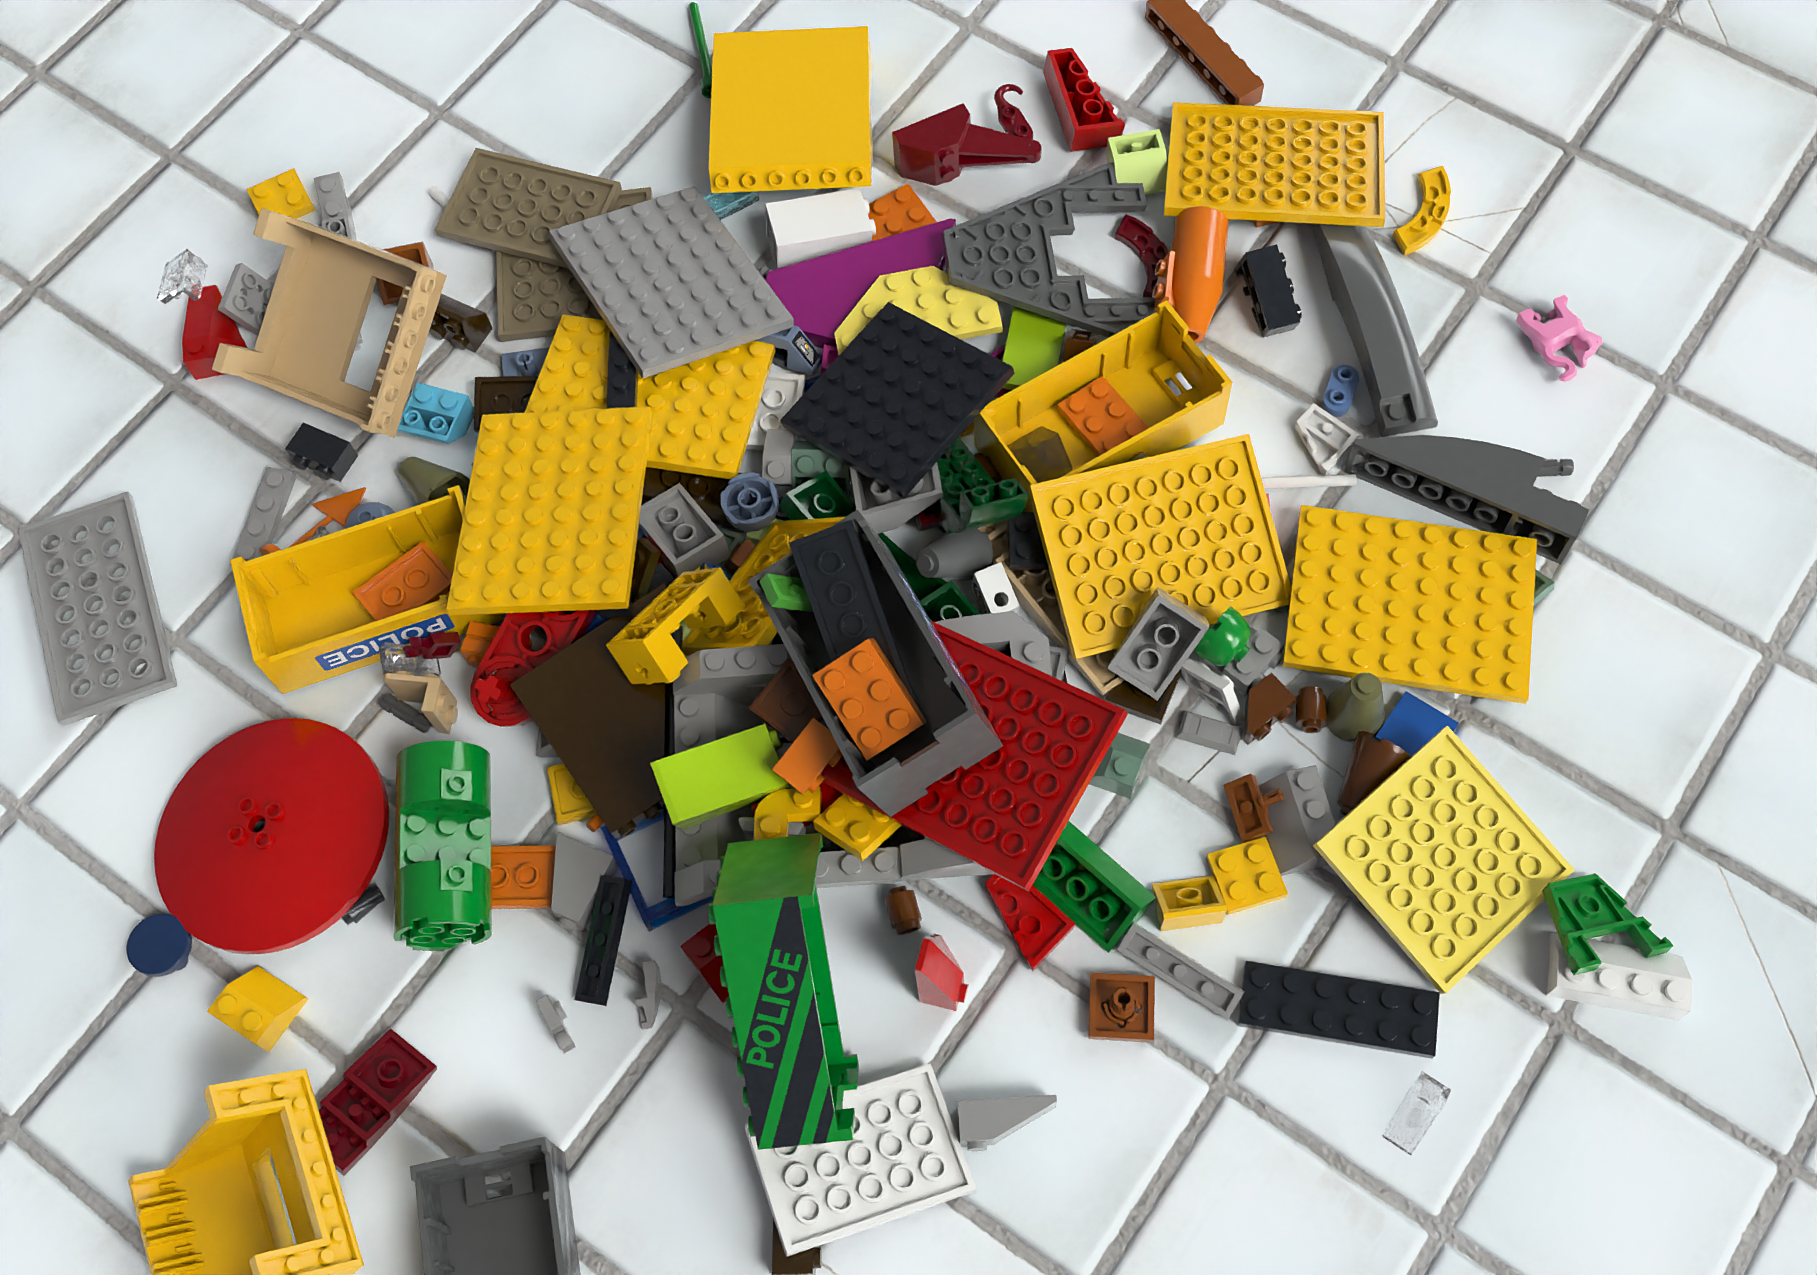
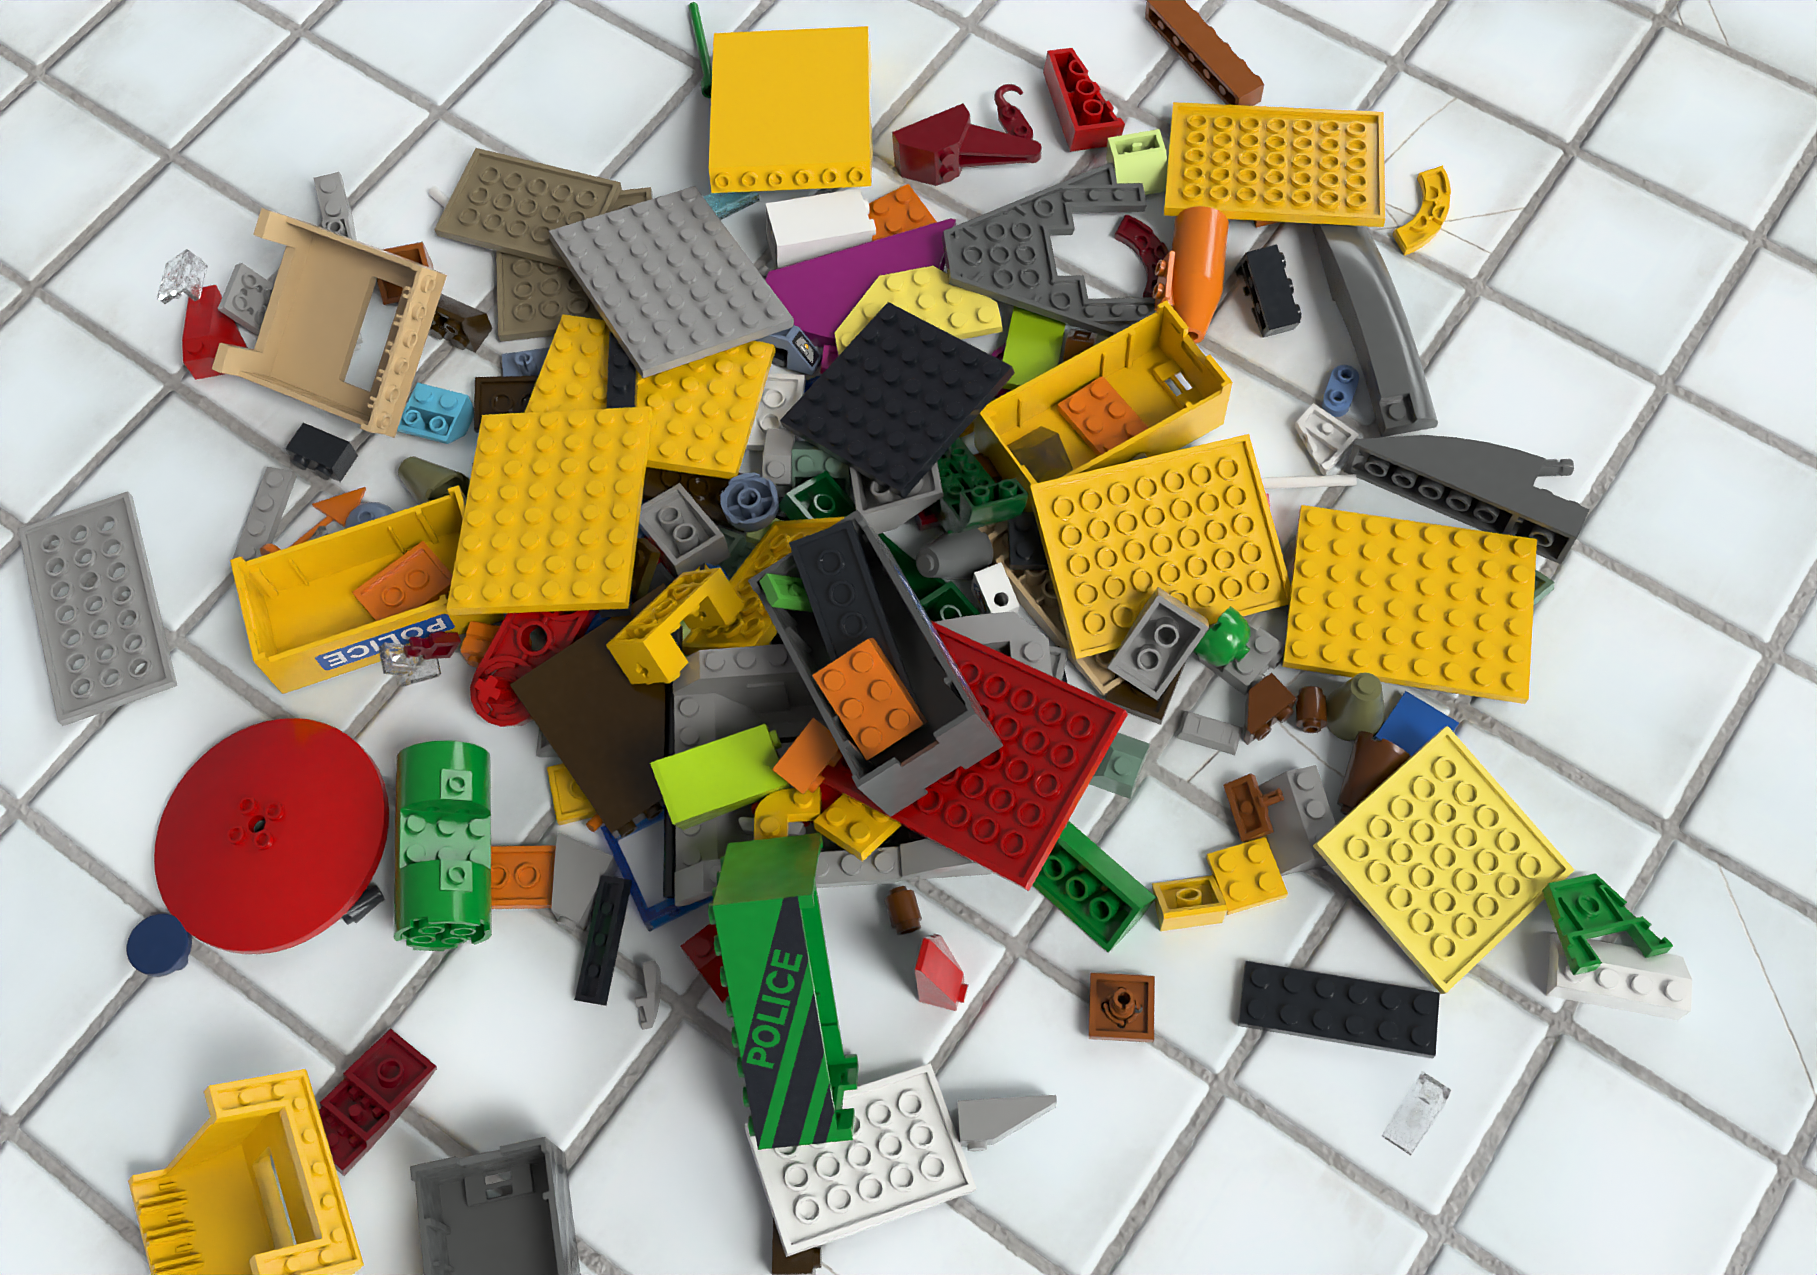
yellow slope [207,966,308,1052] -> none
yellow plate [246,168,315,219] -> none
dark grey axle [379,693,432,733] -> none
tan bracket [383,671,458,734] -> none
light grey plate [536,995,576,1054] -> none
dark orange tile [724,539,756,573] -> none
reddish brown plate [749,658,823,744] -> none
red wing [985,874,1076,972] -> none
light grey plate [1117,923,1245,1020] -> none
white wing [1180,658,1244,726] -> none
bright pink animal [1516,295,1602,382] -> none

